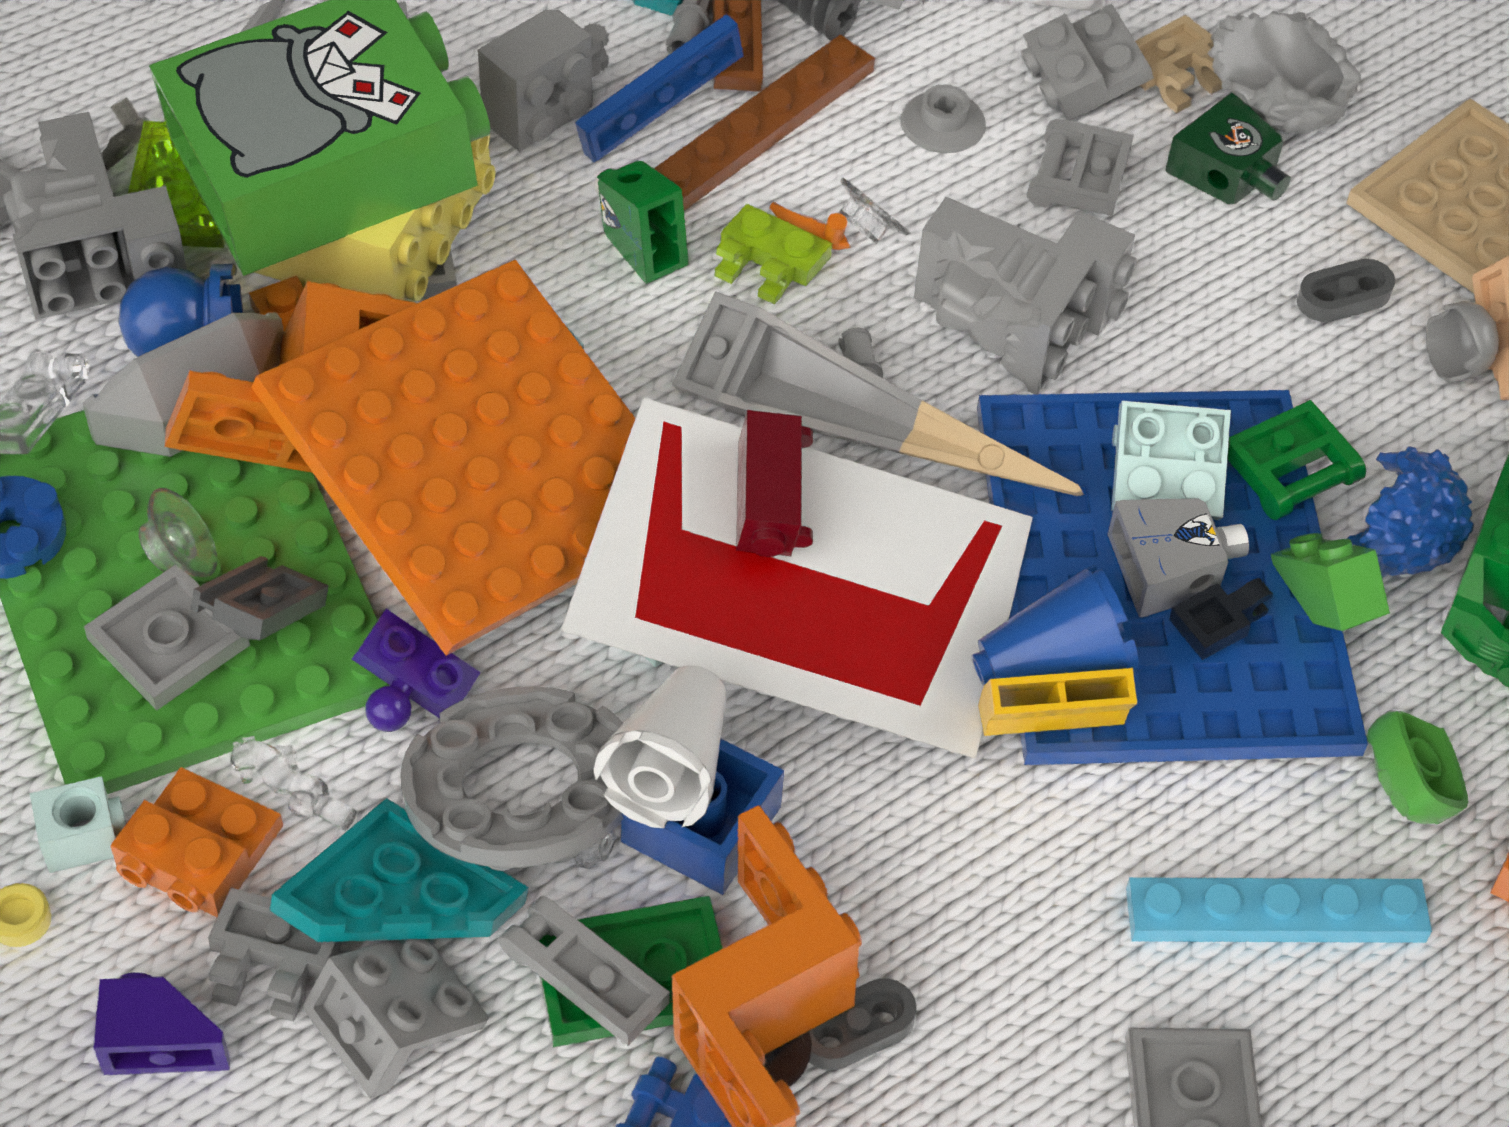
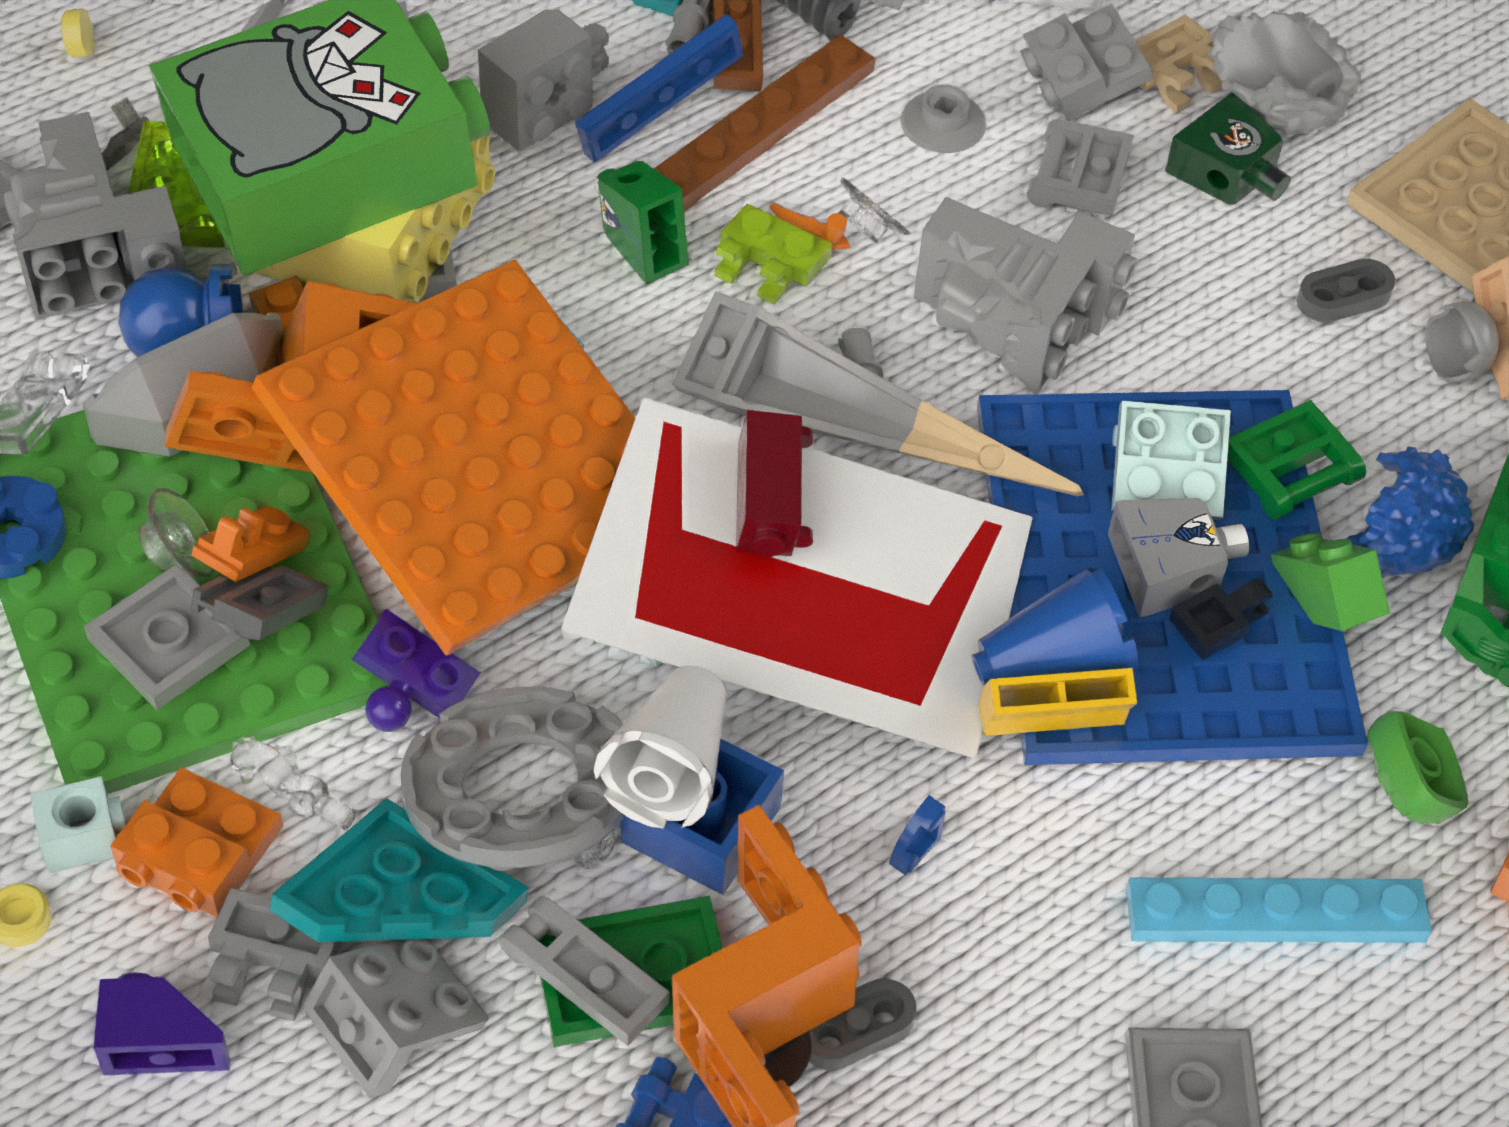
none -> light yellow tile [61,8,94,58]
none -> orange plate [191,505,310,582]
none -> blue tile [889,795,946,875]

